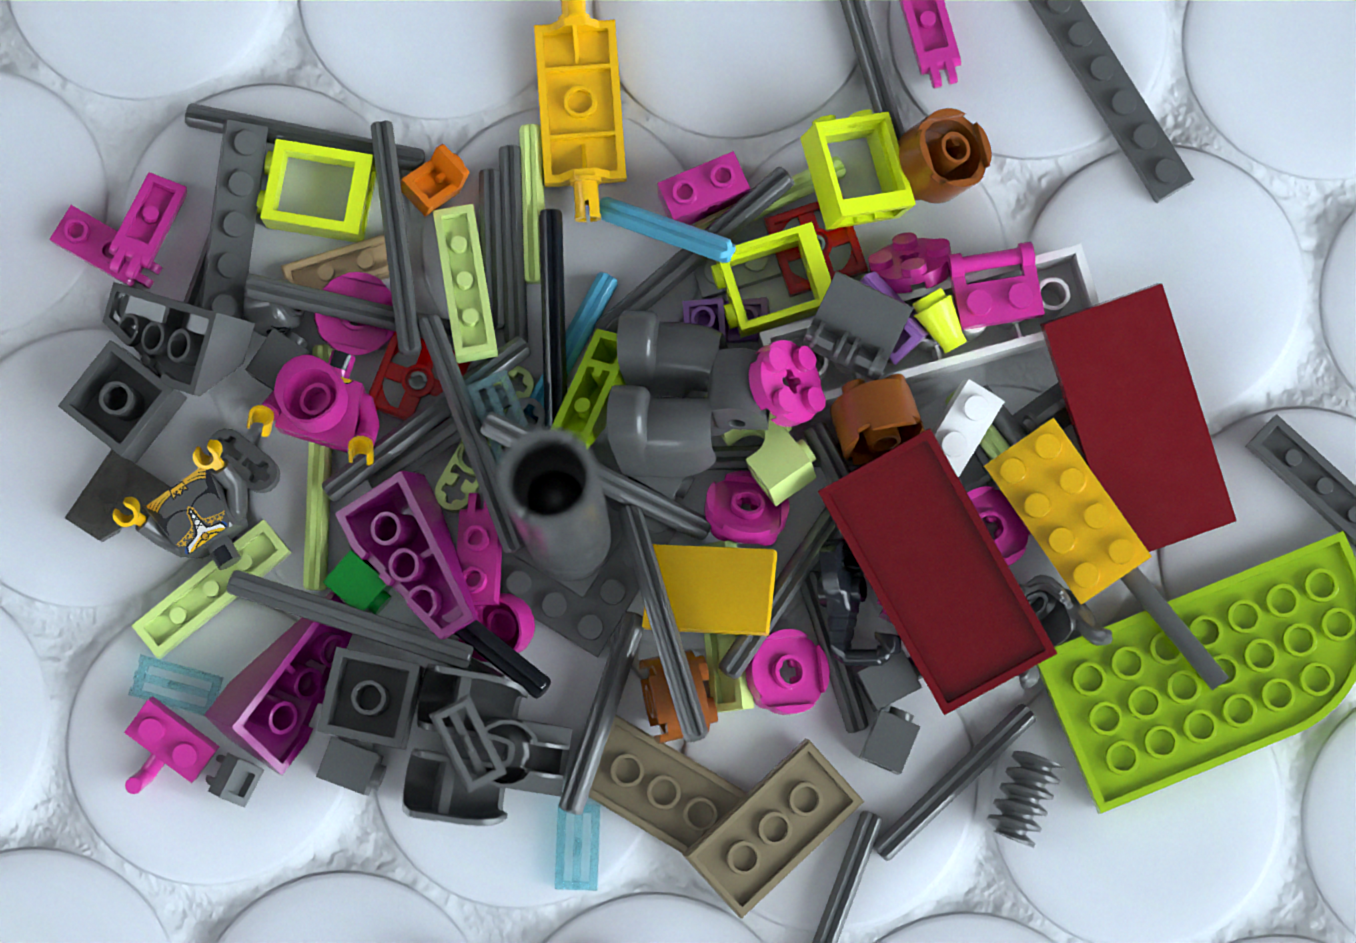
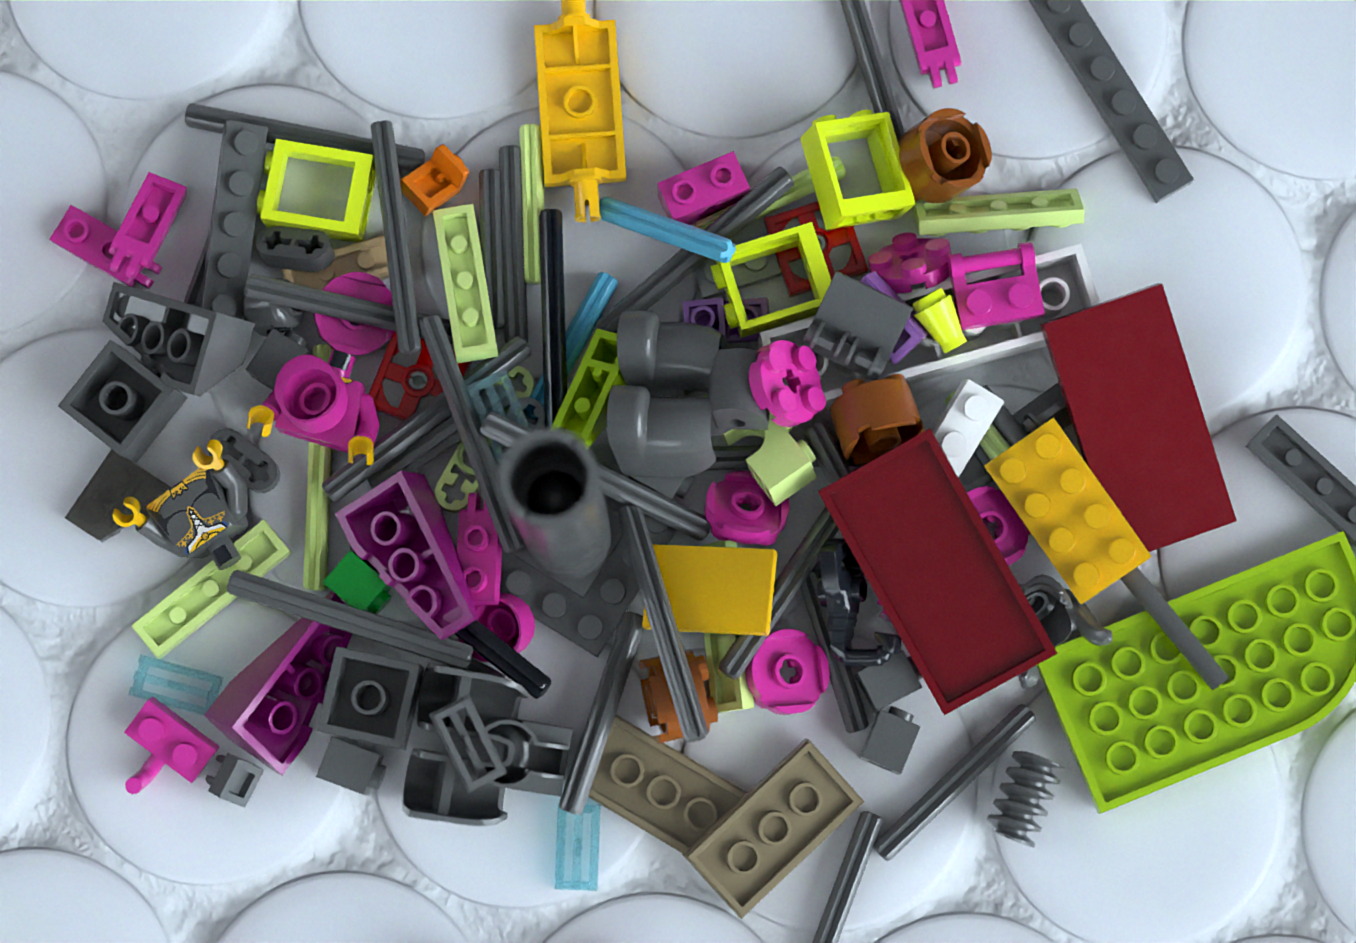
none -> dark grey beam [256,226,335,272]
none -> yellowish green plate [914,188,1084,237]

